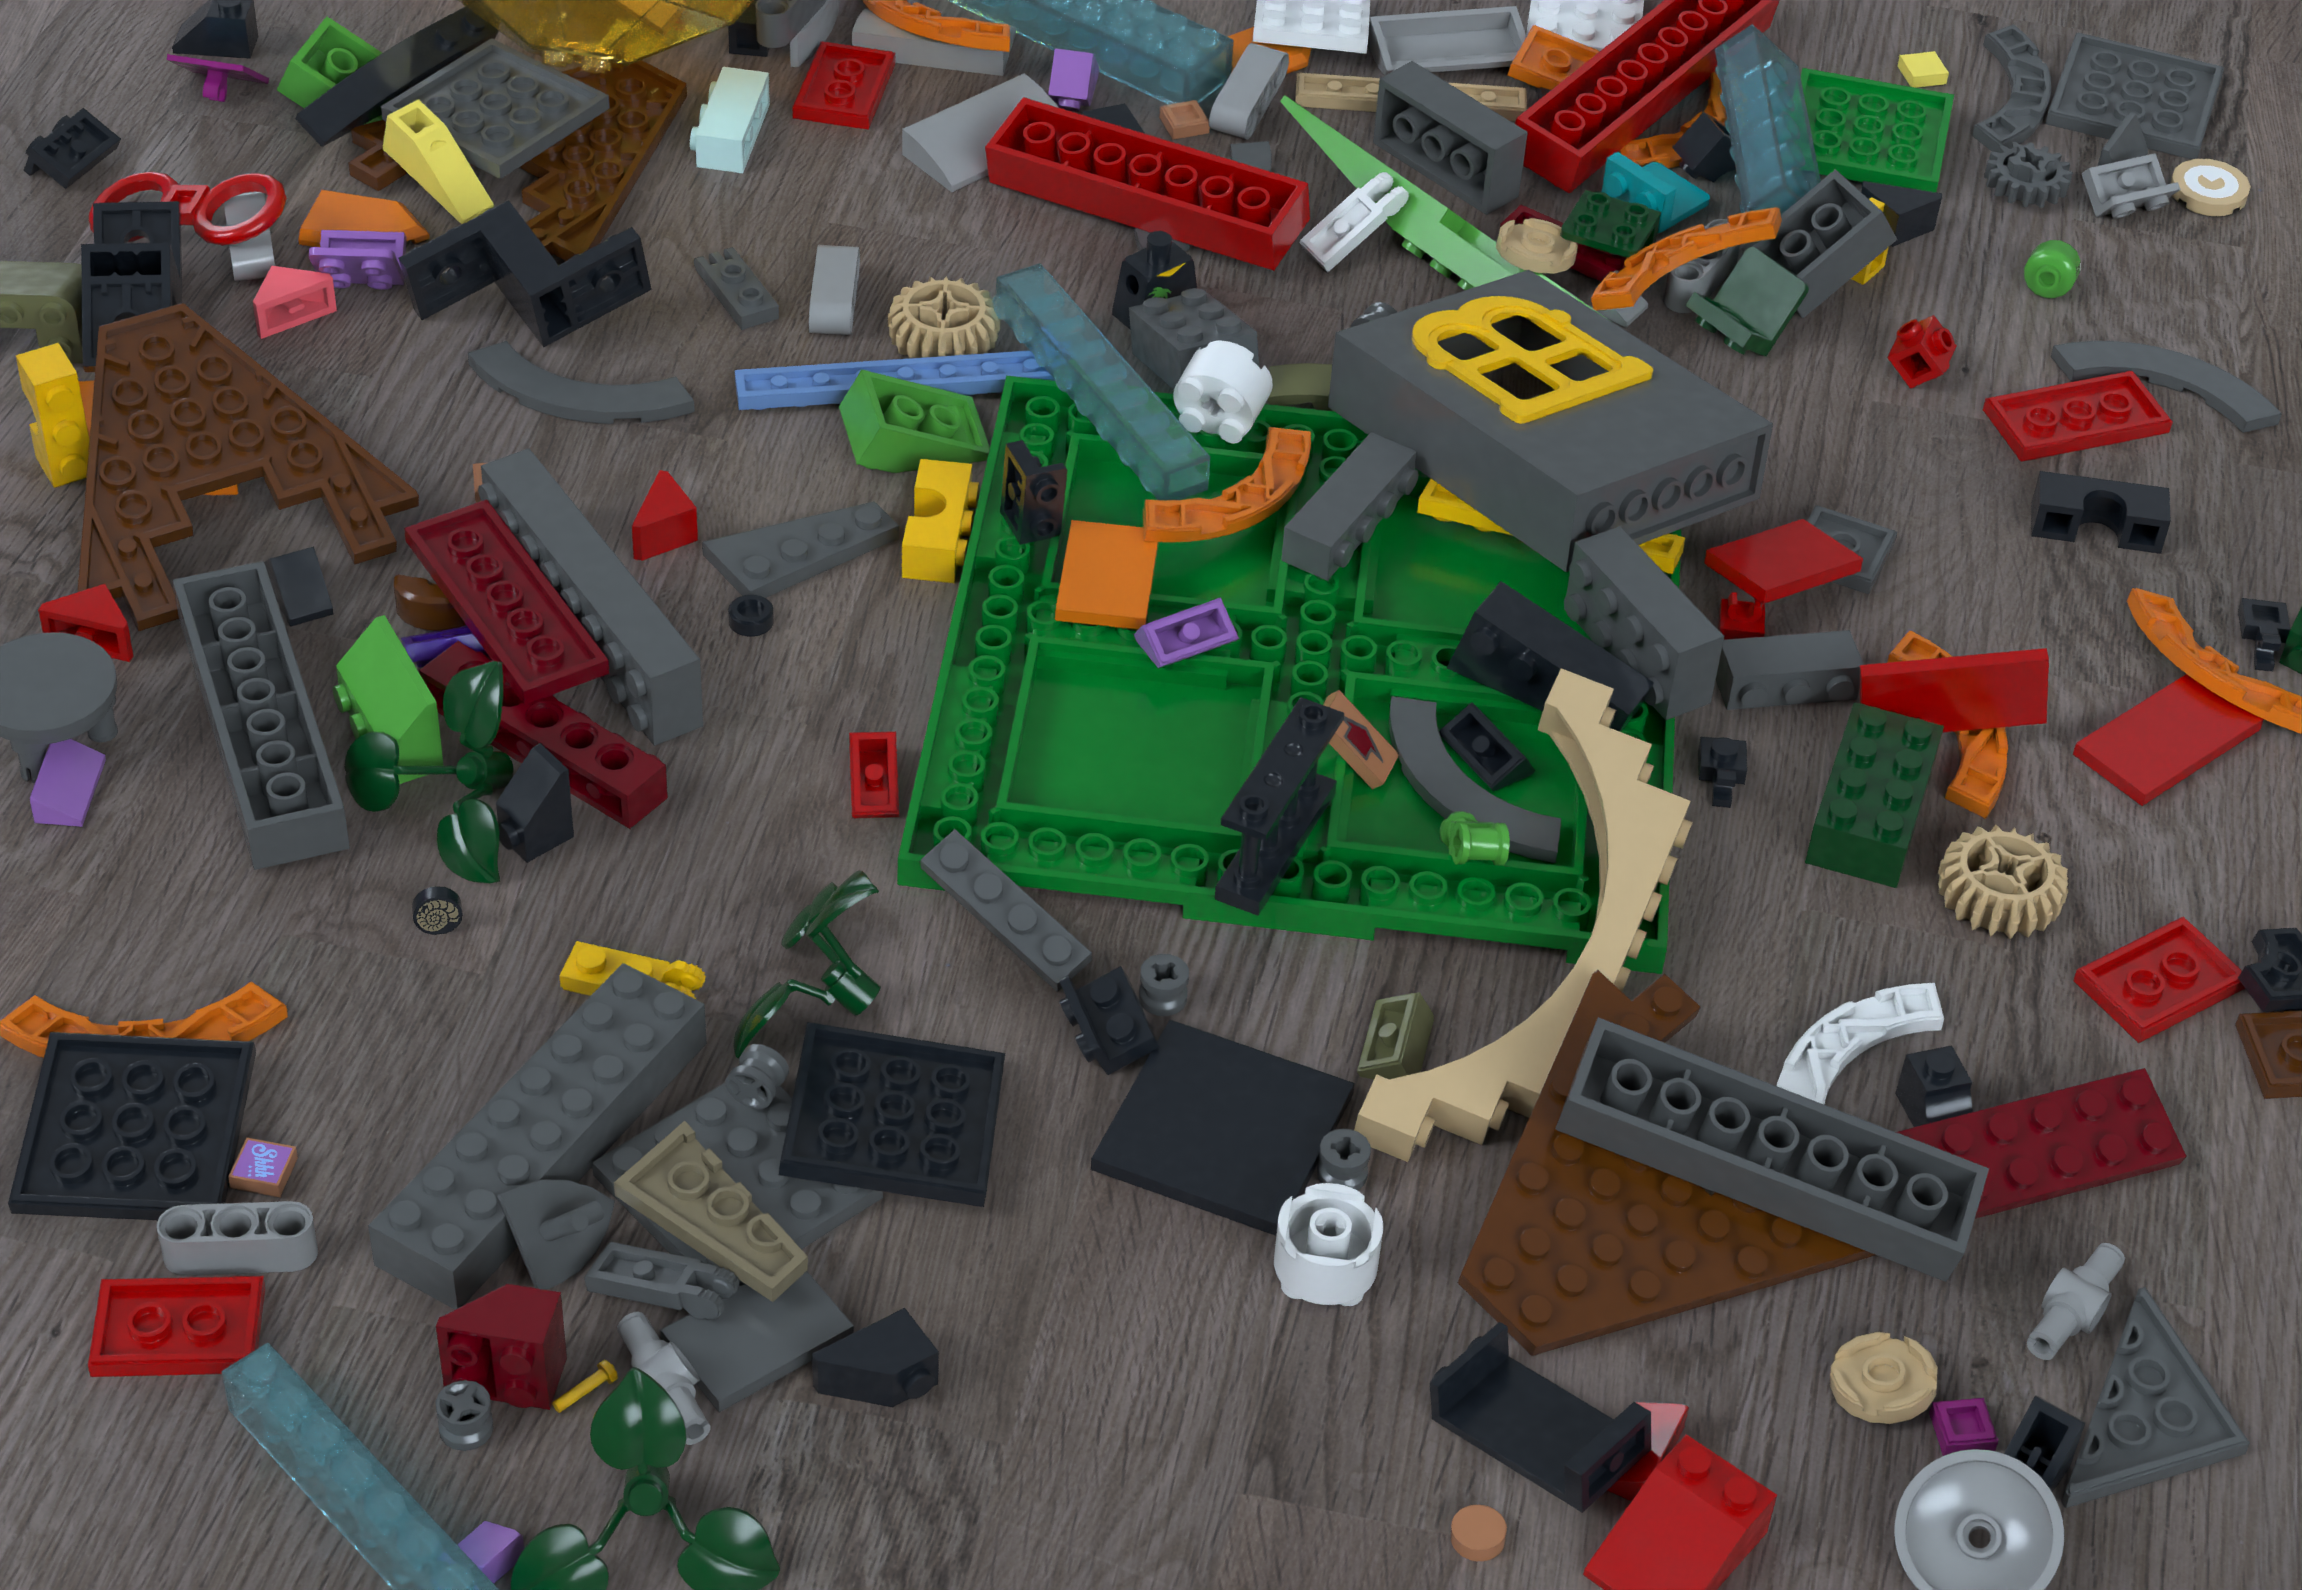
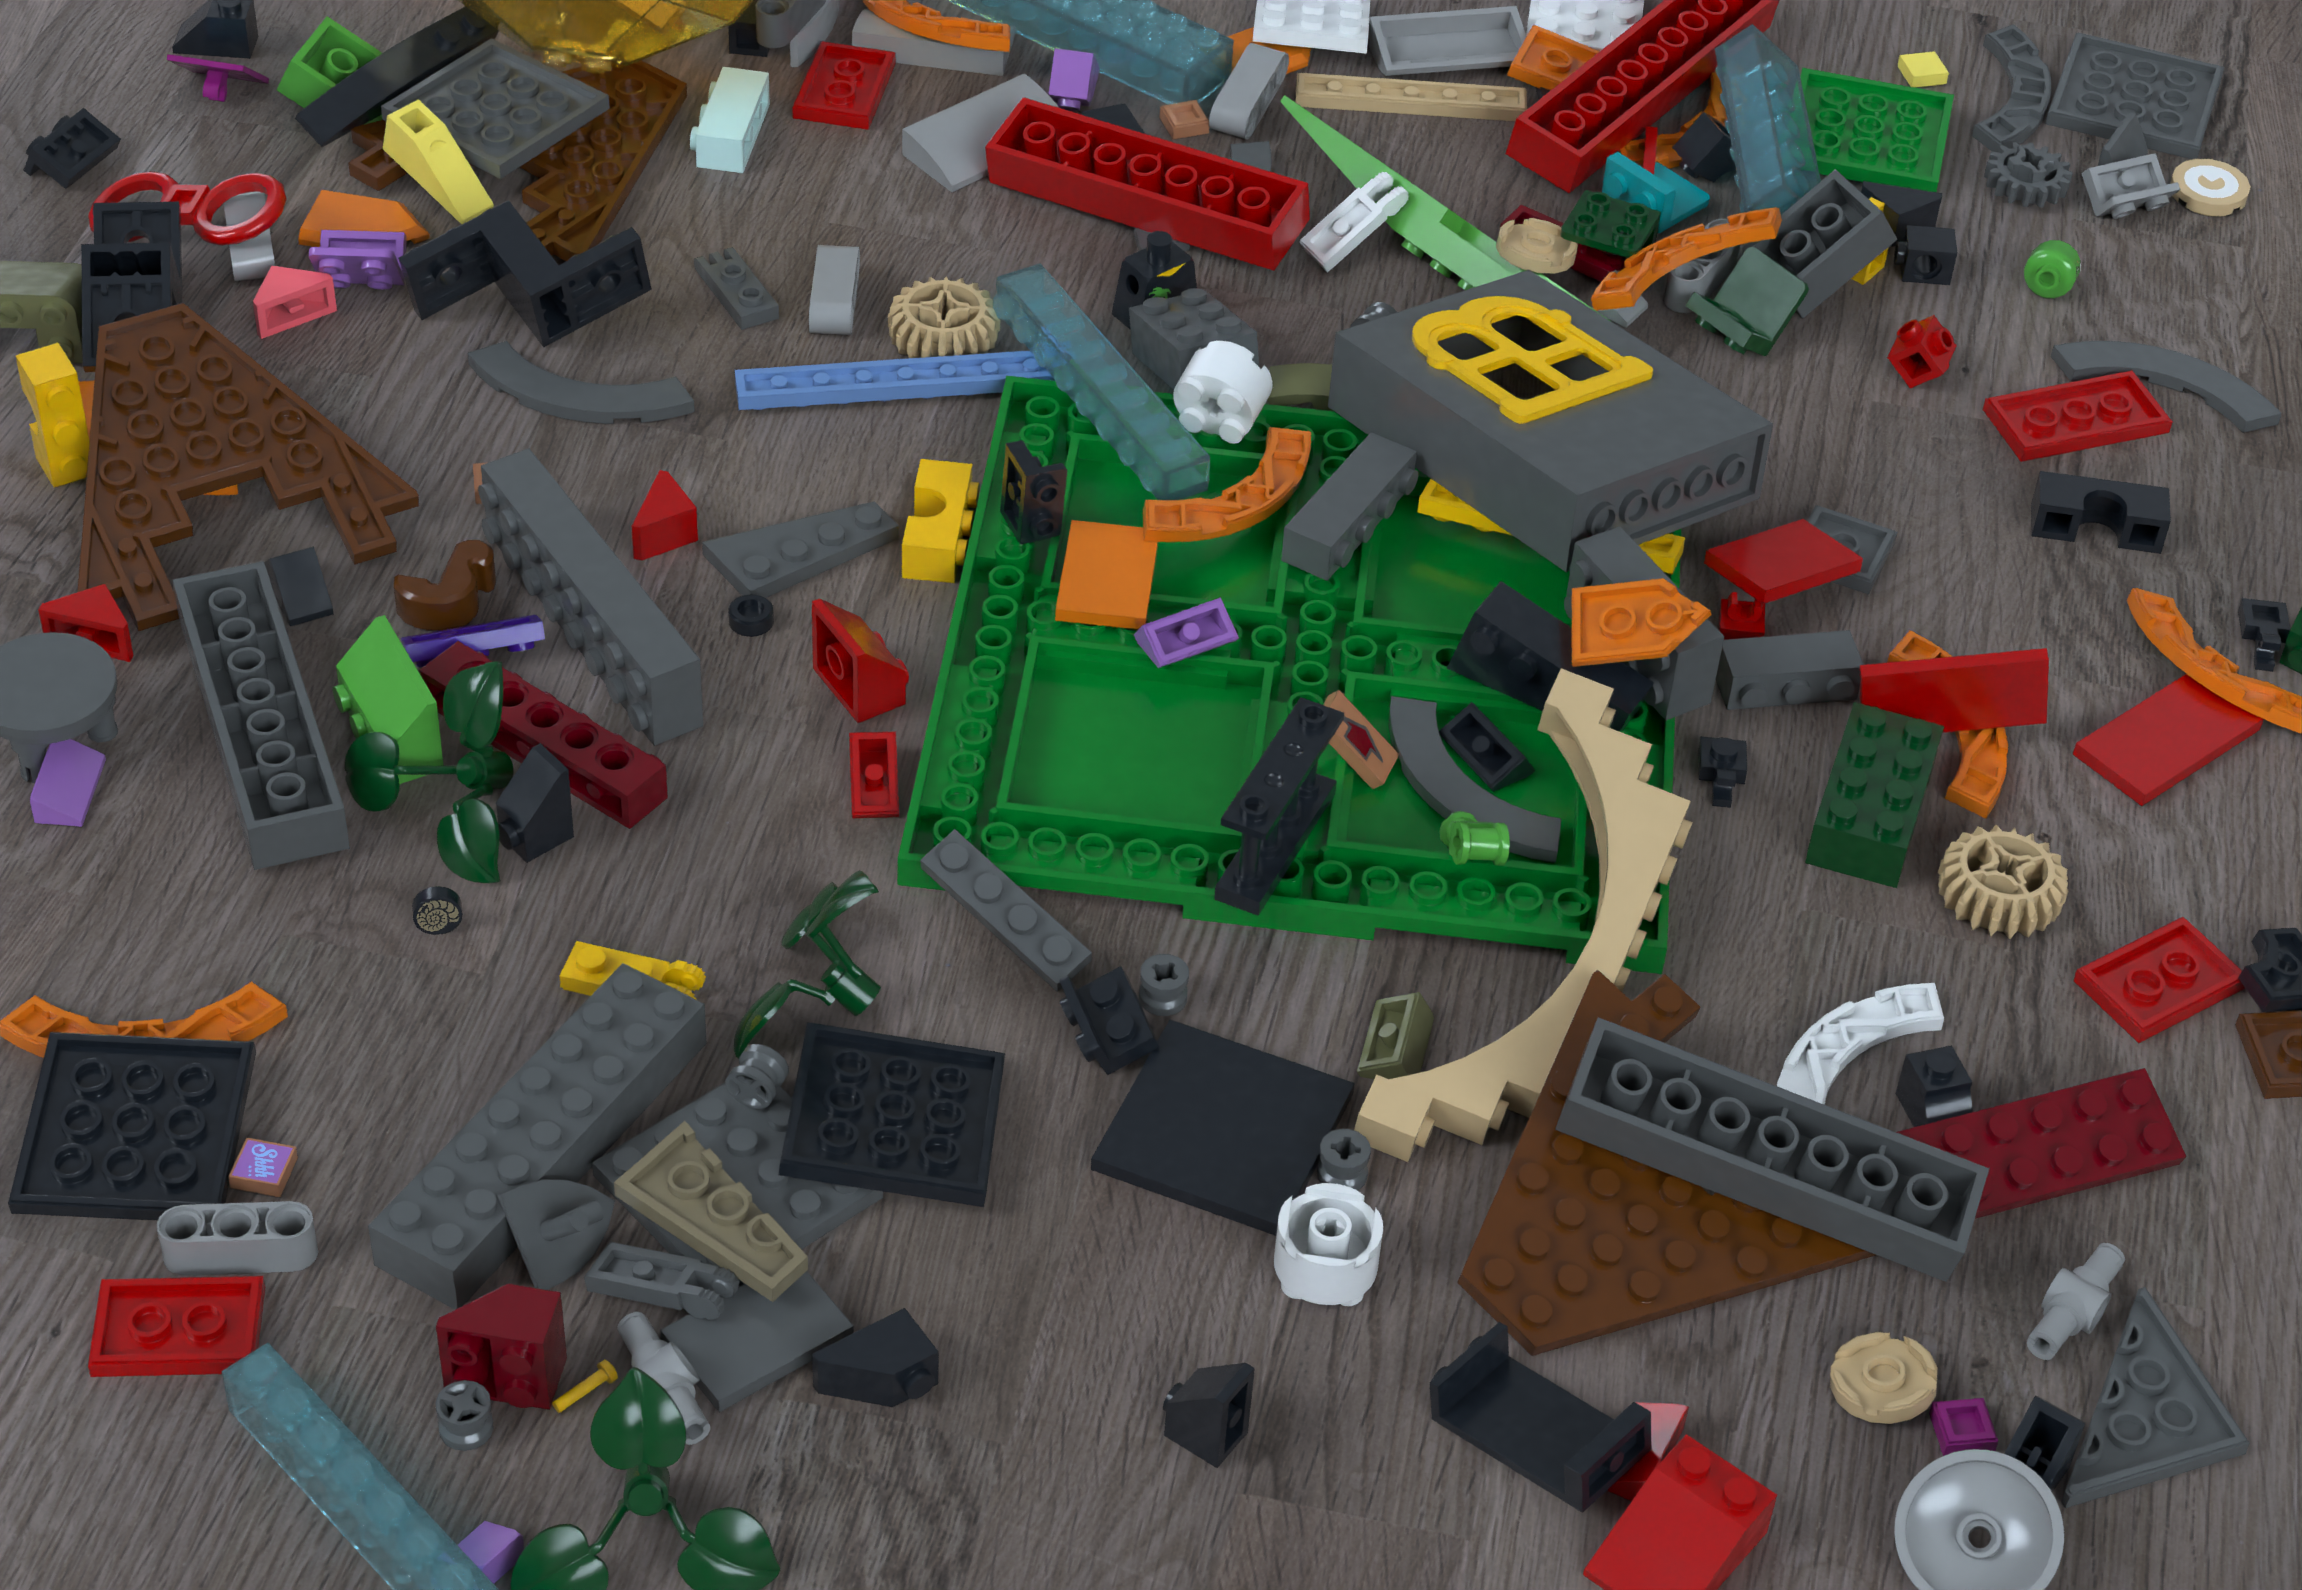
dark red plate [404,499,609,705] -> none
bright green slope [839,369,990,473] -> none
dark grey brick [1373,61,1528,215] -> none
nougat tile [1451,1505,1507,1561] -> none
none -> red slope [812,598,909,723]
none -> black slope [1163,1363,1255,1468]
none -> orange tile [1572,578,1712,667]
none -> red piece [1643,126,1658,174]
none -> black brick [1894,225,1957,285]

